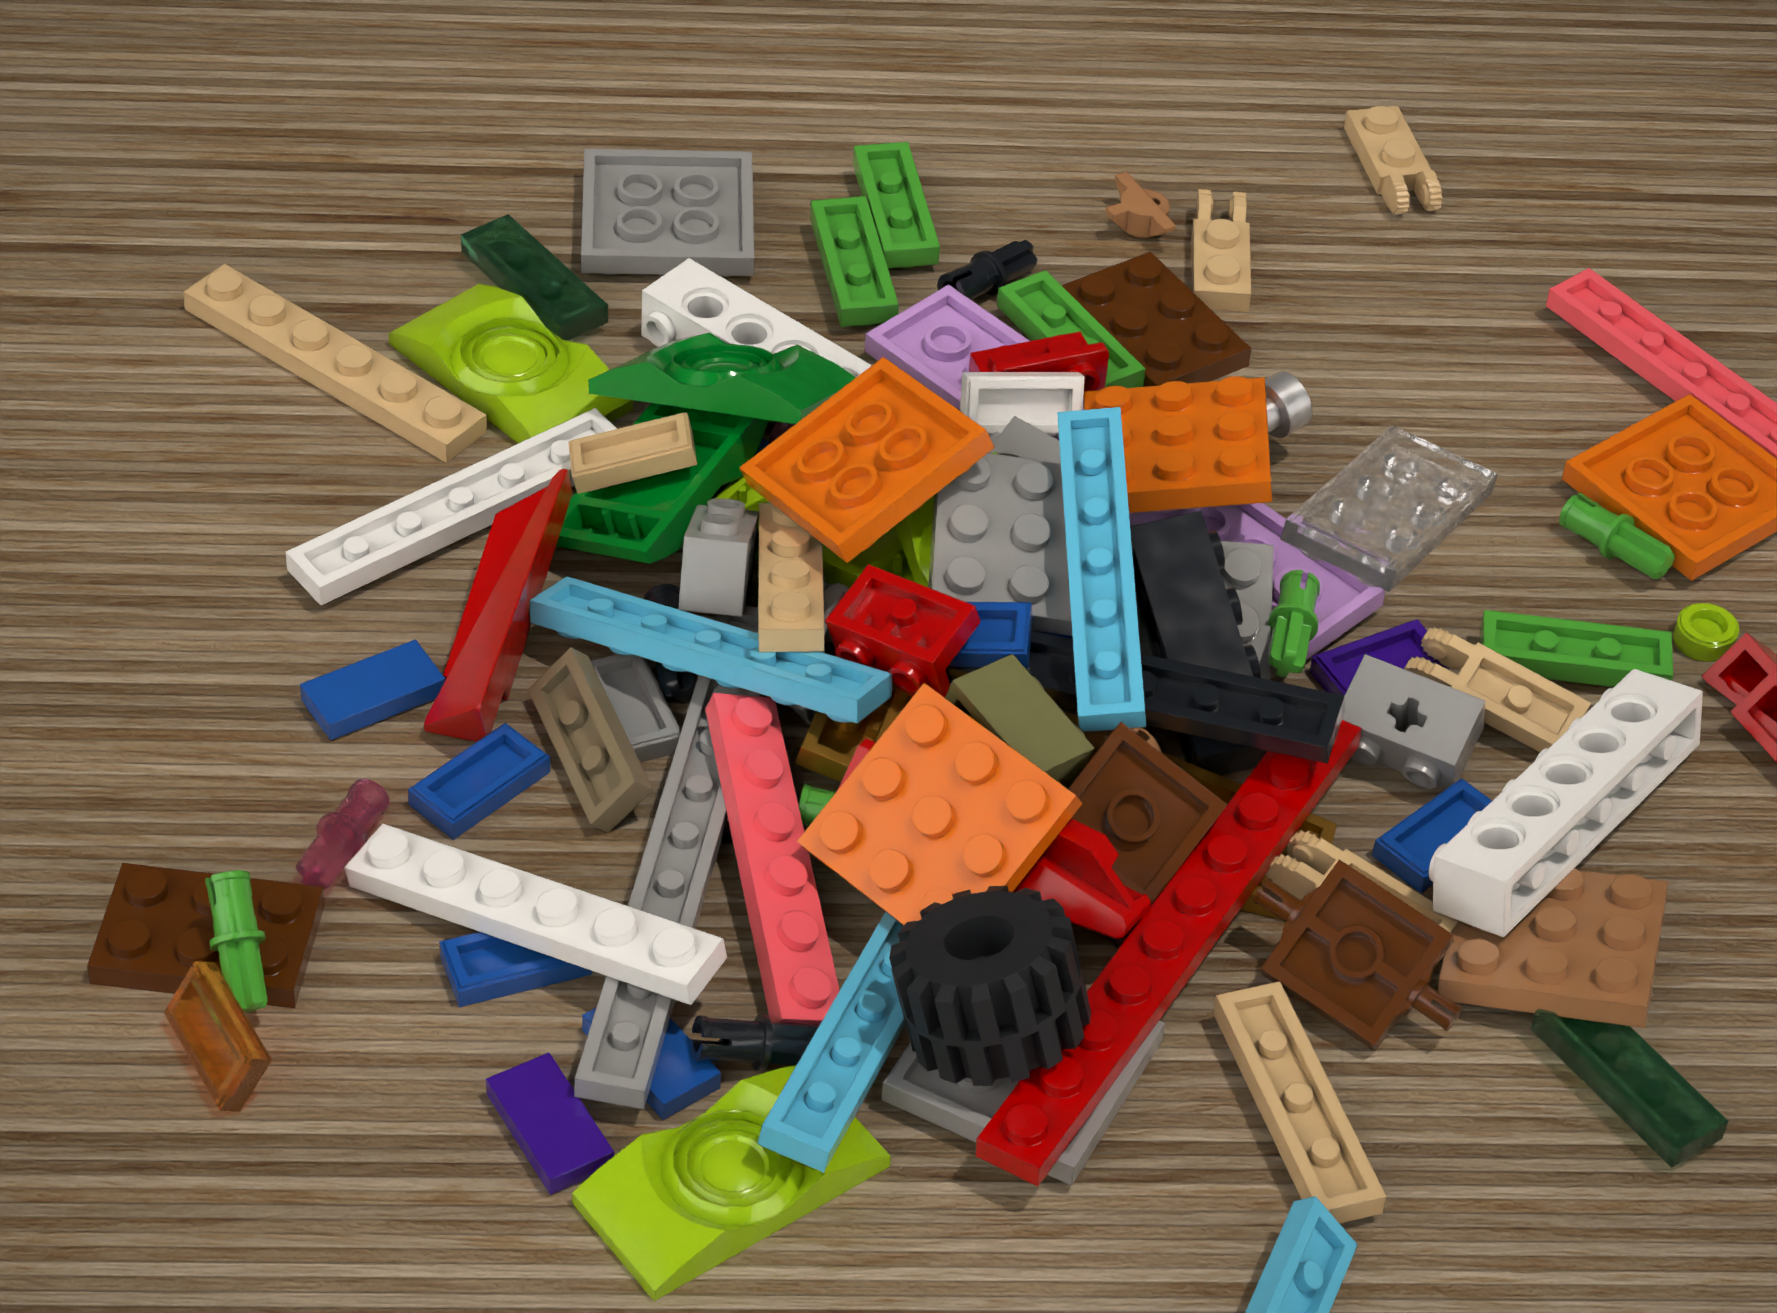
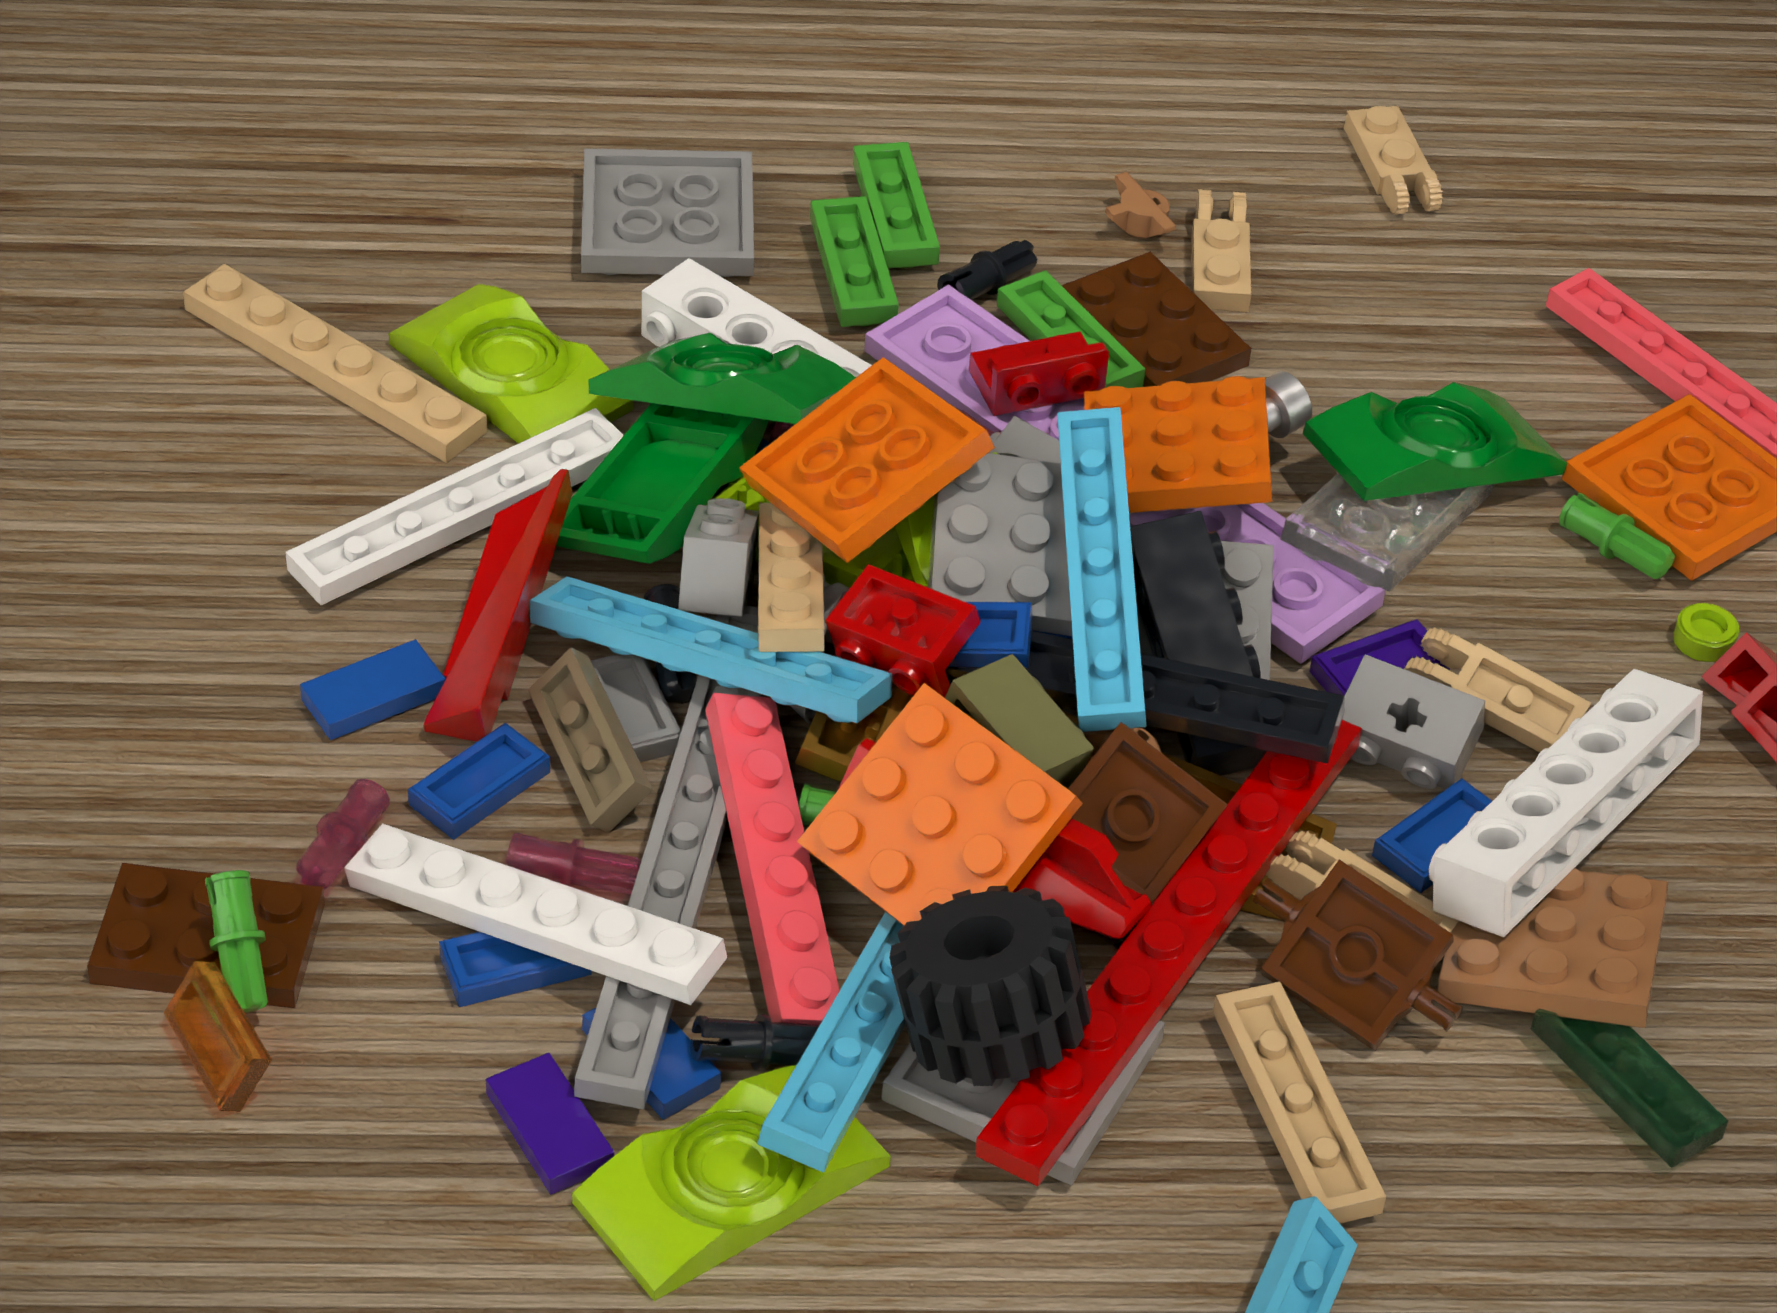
clear green plate [461,214,608,341] -> none
tan tile [568,413,698,494] -> none
white tile [960,372,1085,436] -> none
bright green axle [1267,570,1321,678] -> none
bright green plate [1480,610,1673,687] -> none
none -> clear pink axle [506,832,641,895]
none -> green slope [1303,382,1567,501]

